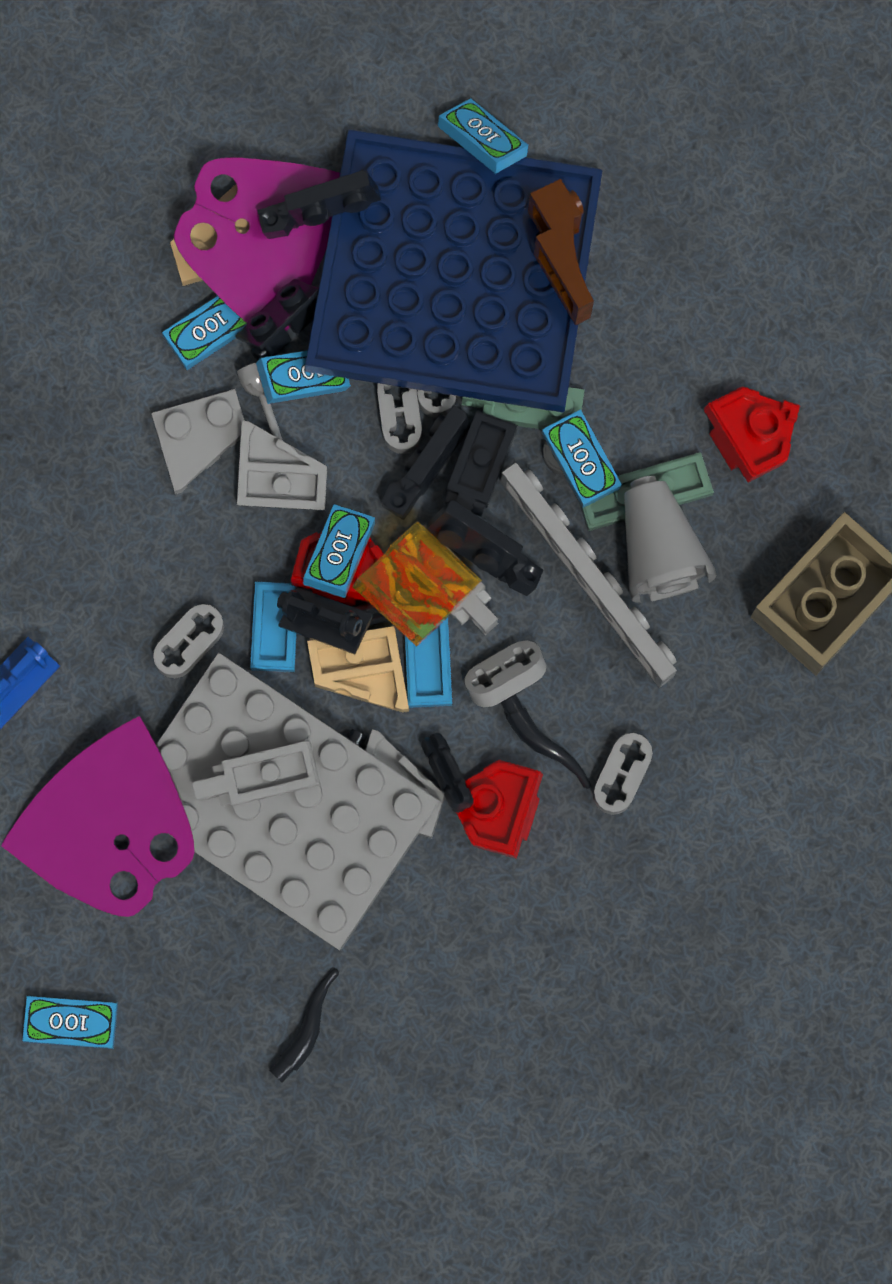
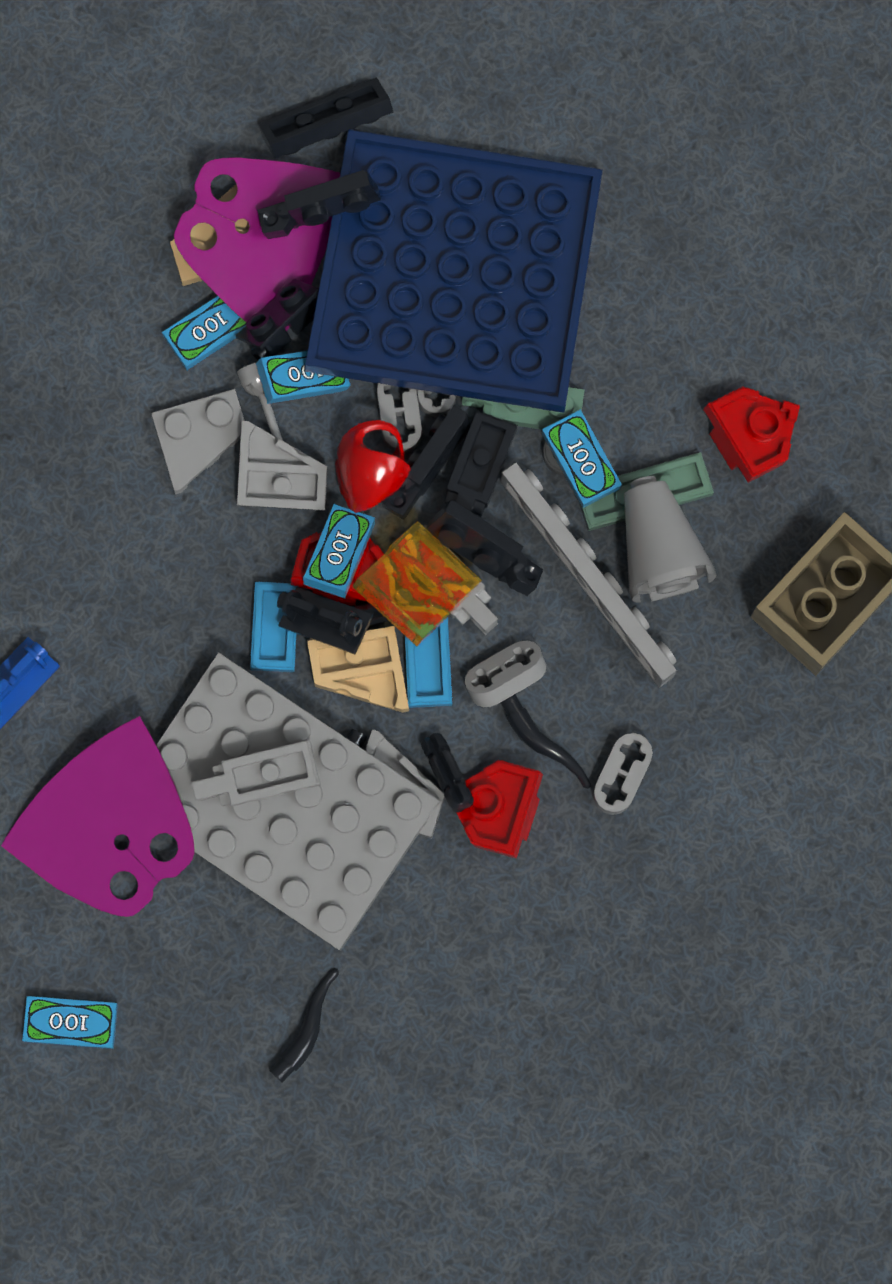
light grey beam [153,604,224,679] -> none
dark azure tile [438,98,528,174] -> none
reddish brown slope [528,179,594,325] -> none
none -> black plate [258,77,393,159]
none -> red piece [335,420,411,513]

